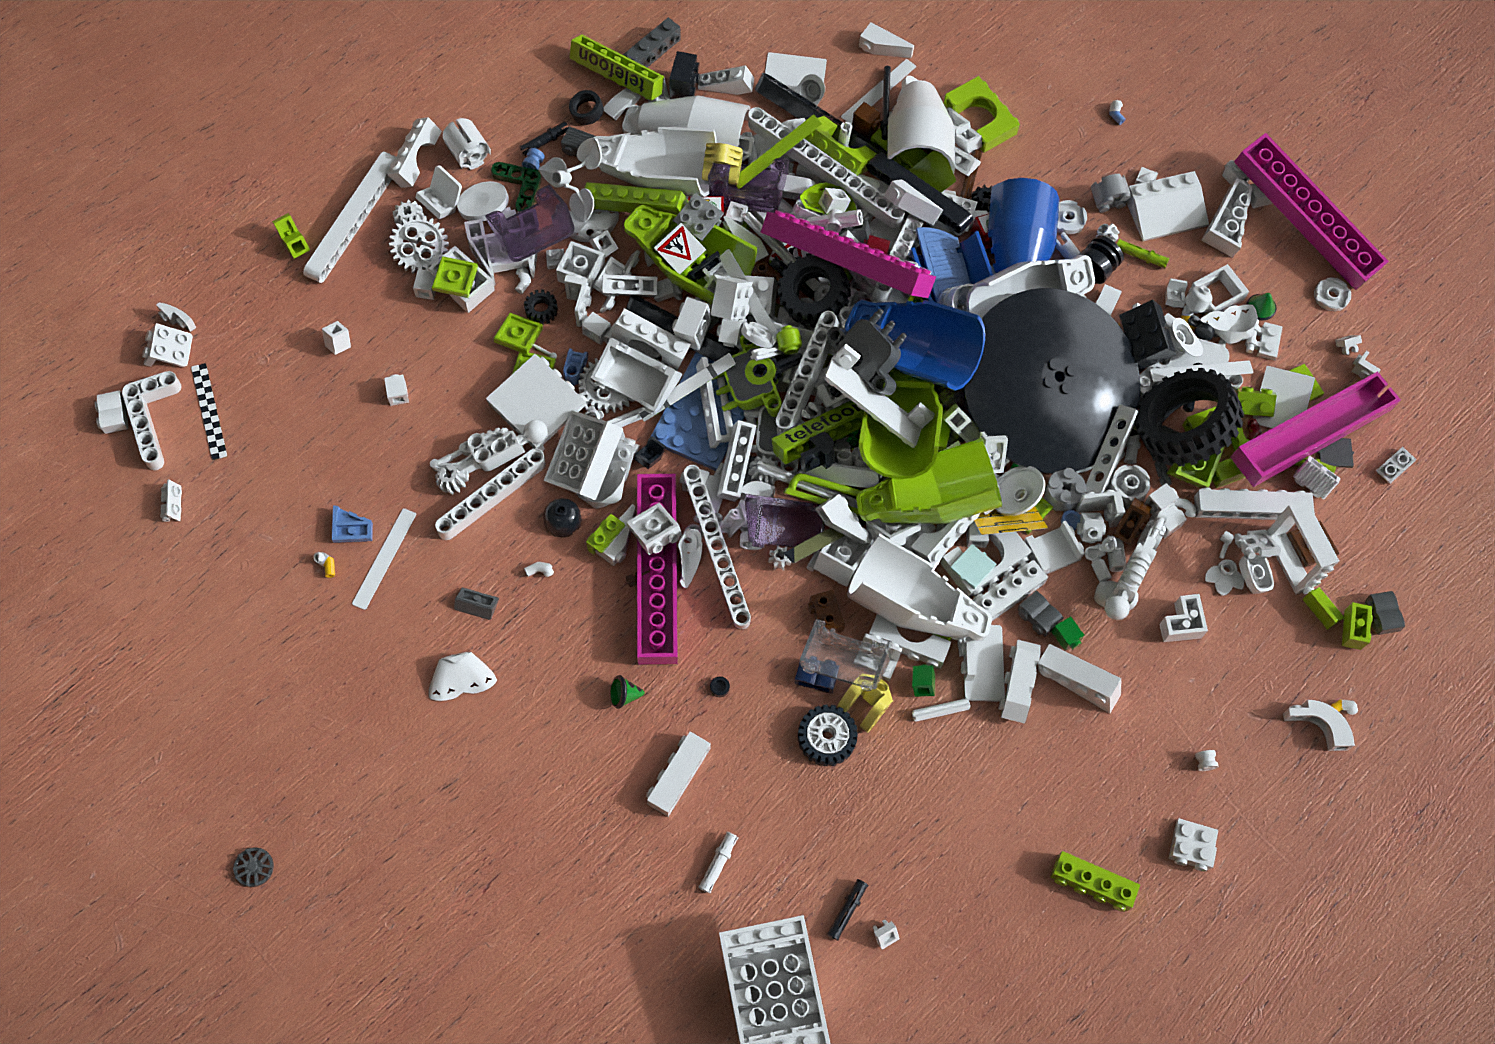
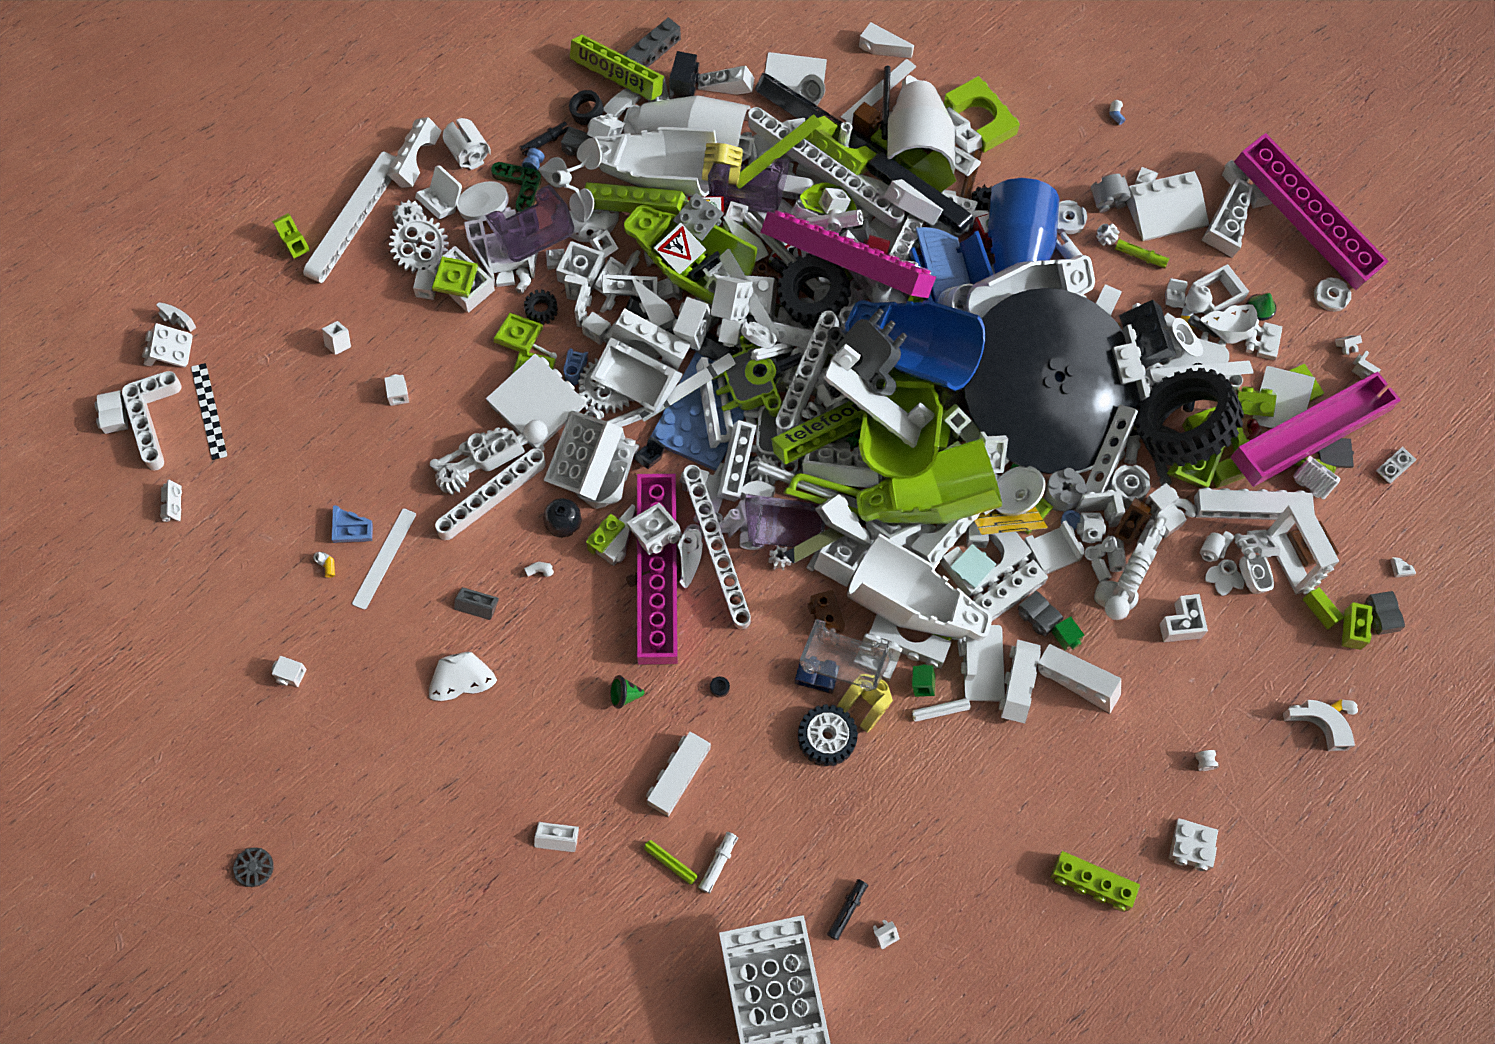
lime head [776,325,802,355] -> none
black brick [800,431,835,473] -> none
black wheel [1079,236,1124,284] -> none
black tile [1195,323,1215,341] -> none
none -> white brick [272,656,307,687]
none -> white tile [496,270,515,287]
none -> white slope [534,822,579,852]
none -> white brick [587,113,625,137]
none -> white slope [632,279,676,330]
none -> lime axle [644,840,697,884]
none -> white bracket [1112,324,1150,400]
none -> white brick [1200,533,1225,562]
none -> white tile [1390,557,1416,578]

